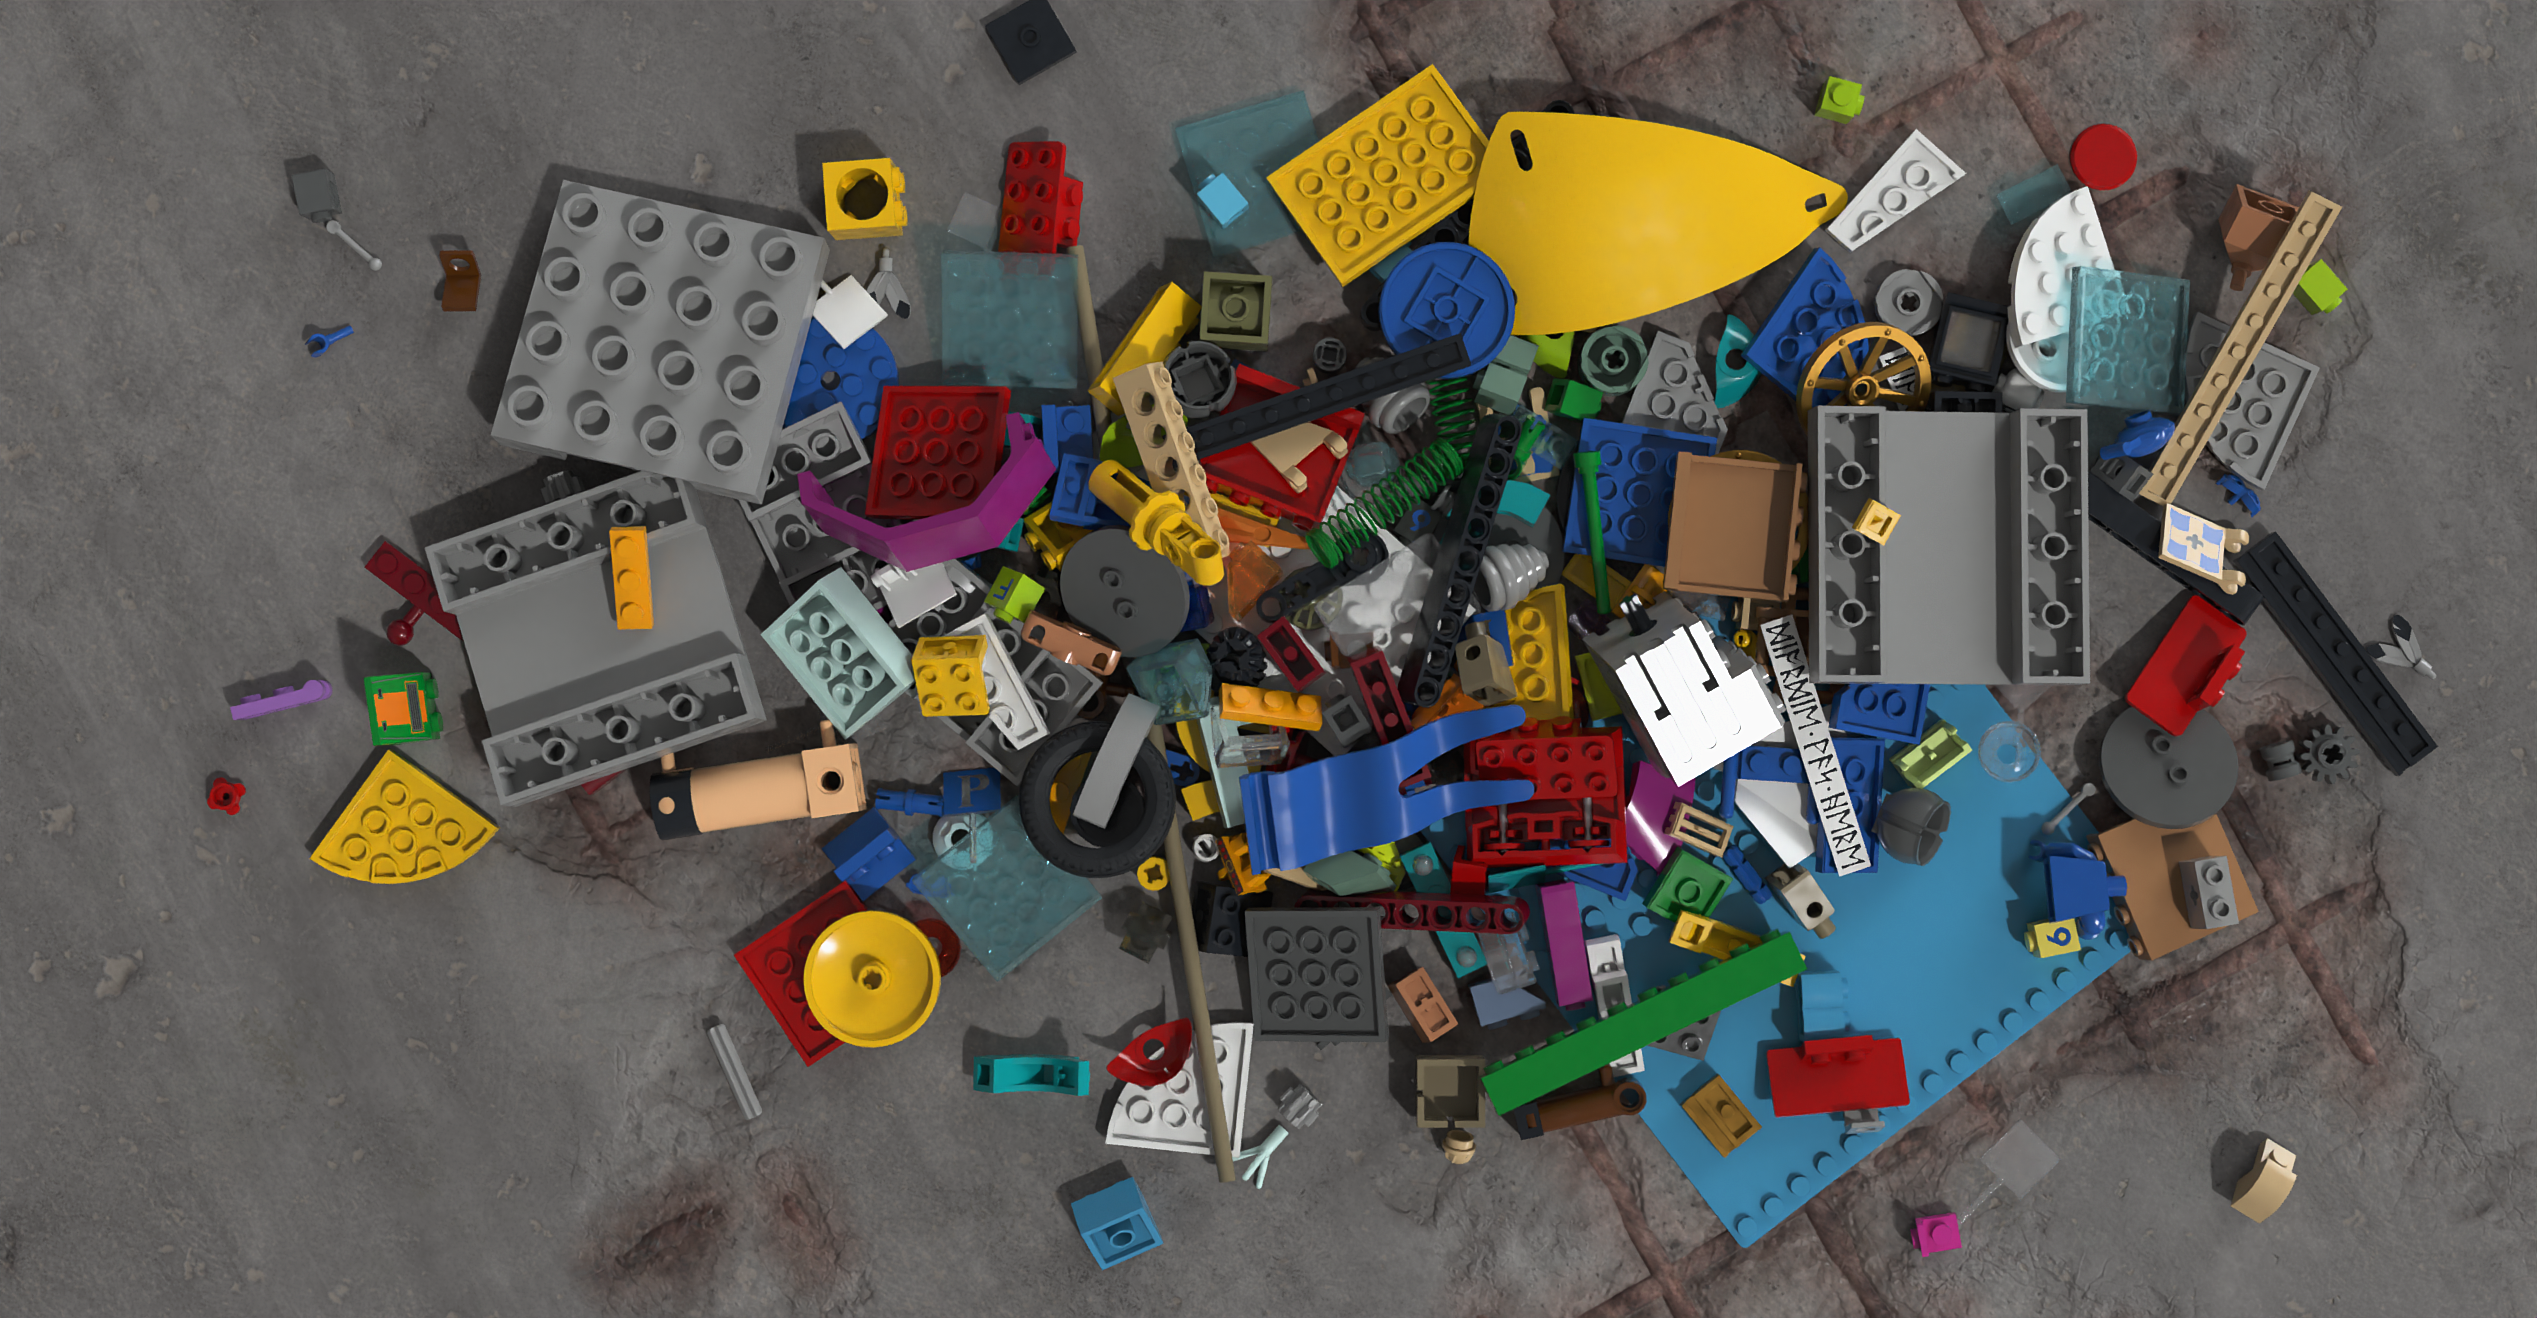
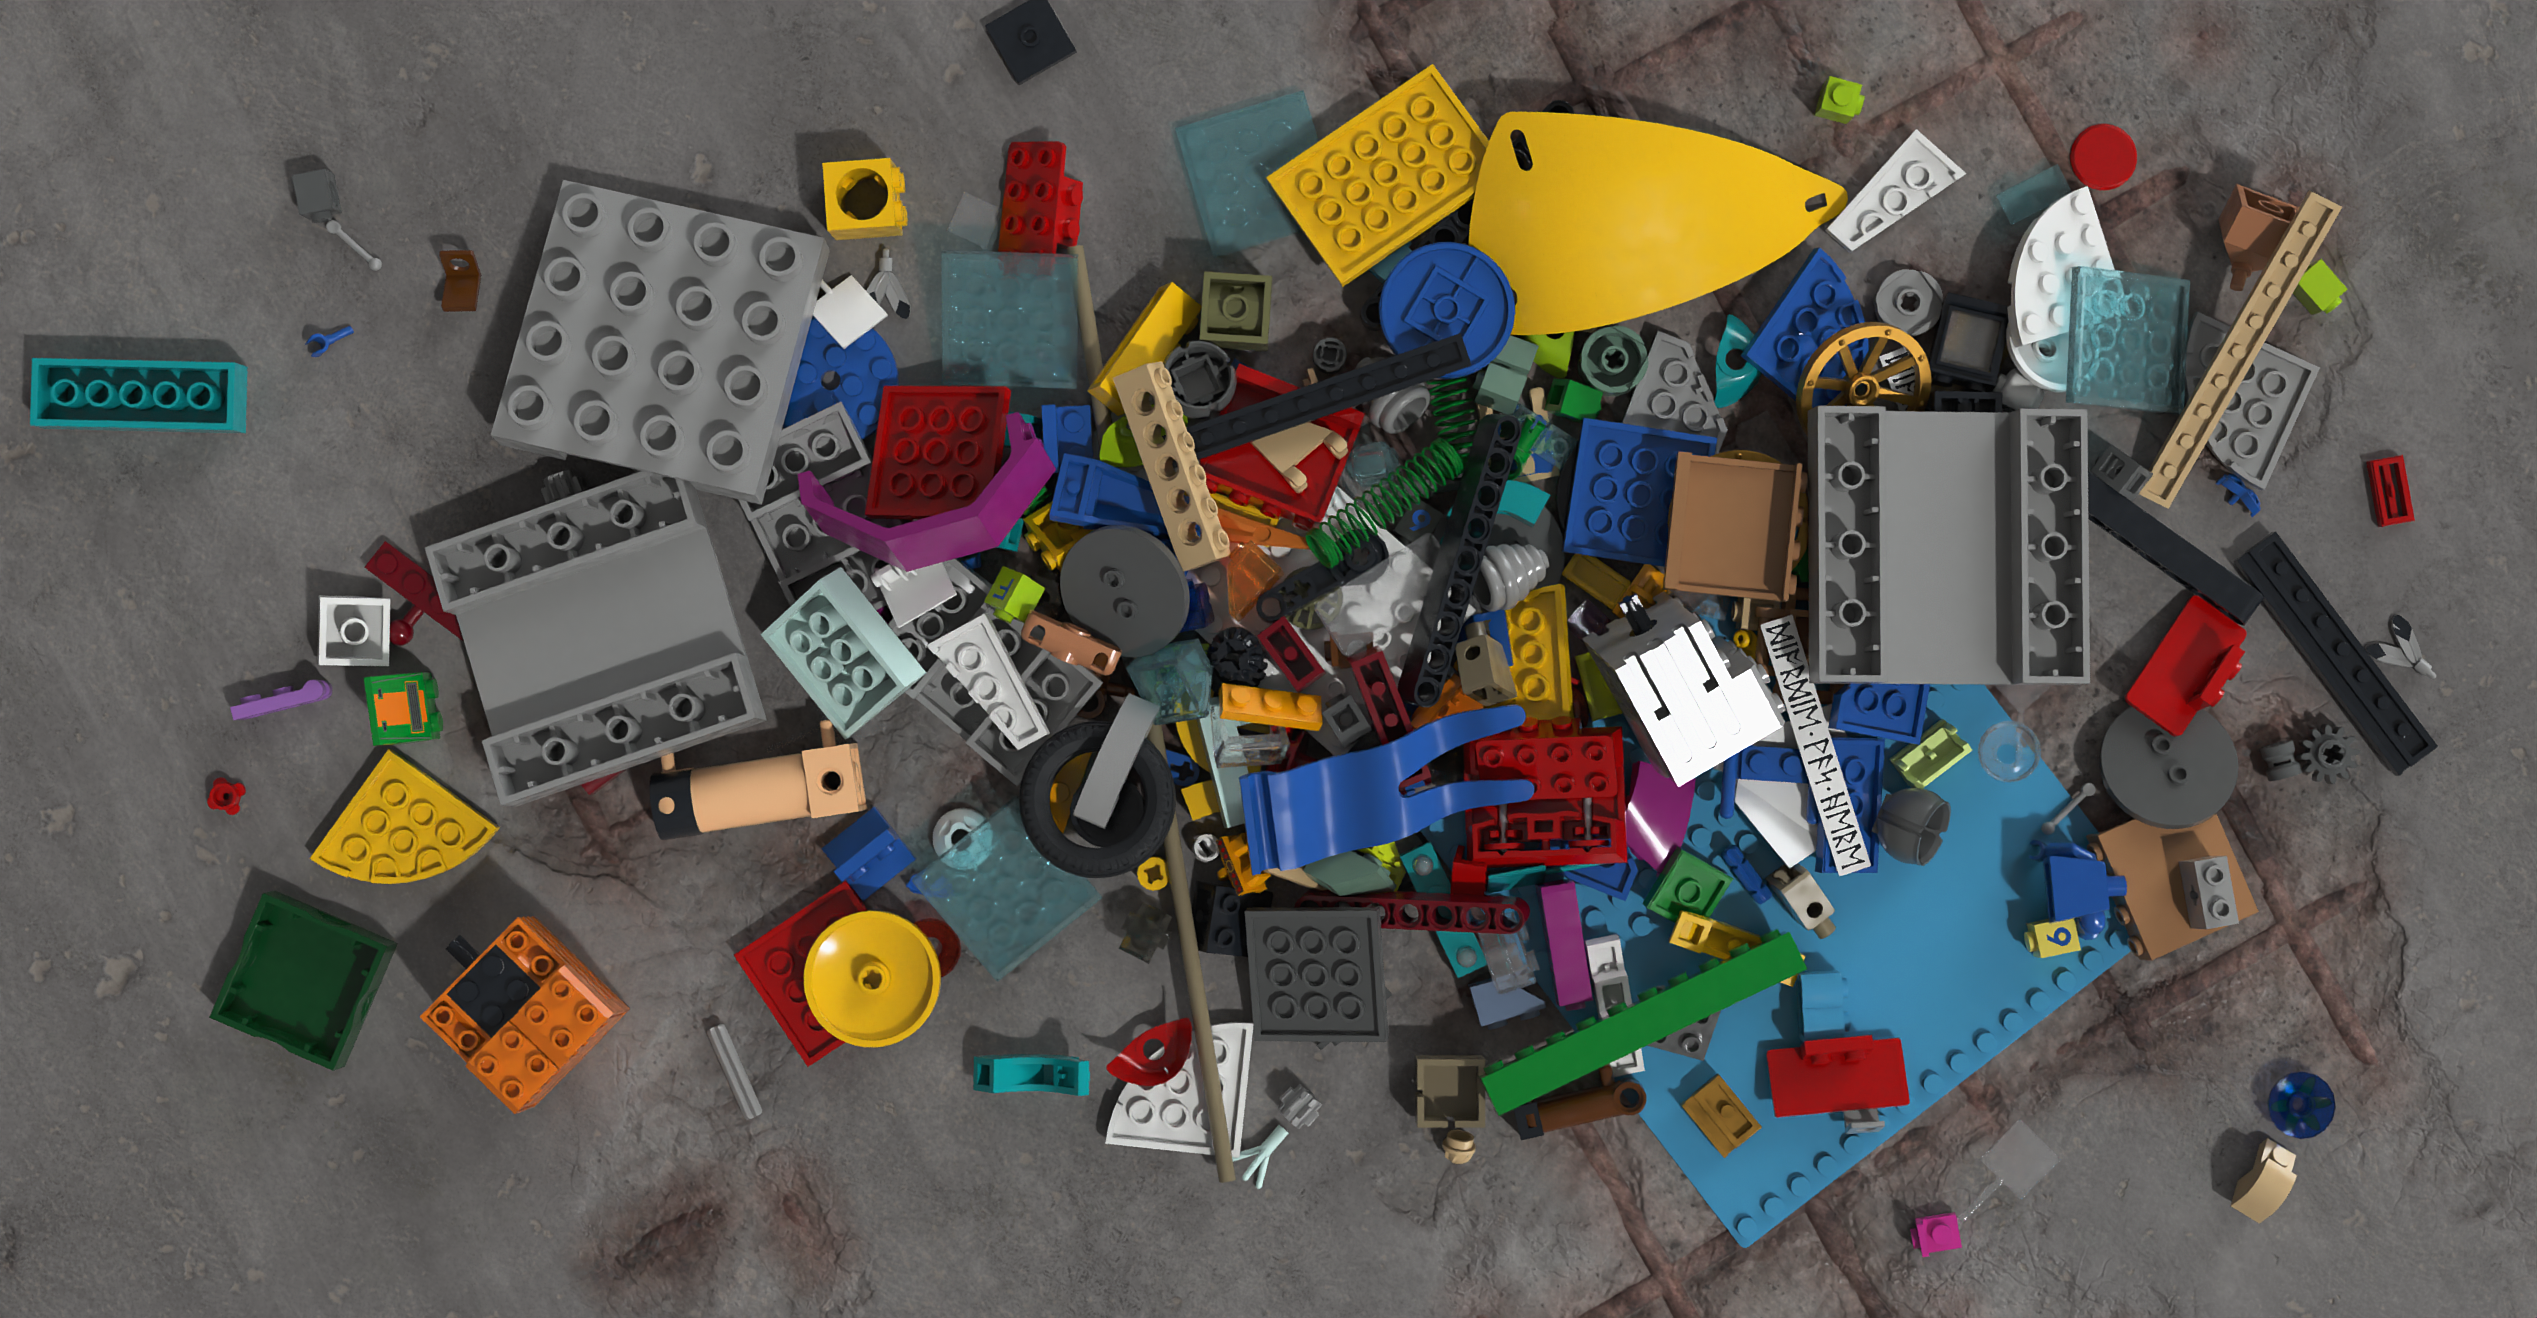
light orange plate [609,526,654,630] -> none
blue pin [875,788,943,817] -> none
yellow bracket [911,635,990,717] -> none
blue piece [943,768,1001,864] -> none
dark azure slope [1071,1177,1164,1270] -> none
yellow piece [1089,460,1224,585] -> none
medium azure brick [1197,172,1249,230] -> none
nougat hinge [1387,967,1458,1043] -> none
dark grey bush [1430,483,1458,518] -> none
green piece [1573,451,1611,614] -> none
tan tile [1664,802,1734,858] -> none
yellow tile [1852,498,1901,546] -> none
blue animal [2100,410,2175,460] -> none
tan flag [2158,503,2249,595] -> none
none -> teal brick [30,358,248,434]
none -> dark green tile [209,891,398,1071]
none -> white slope [317,595,390,666]
none -> orange piece [420,916,630,1114]
none -> clear blue dish [2267,1071,2336,1139]
none -> red tile [2366,455,2415,527]

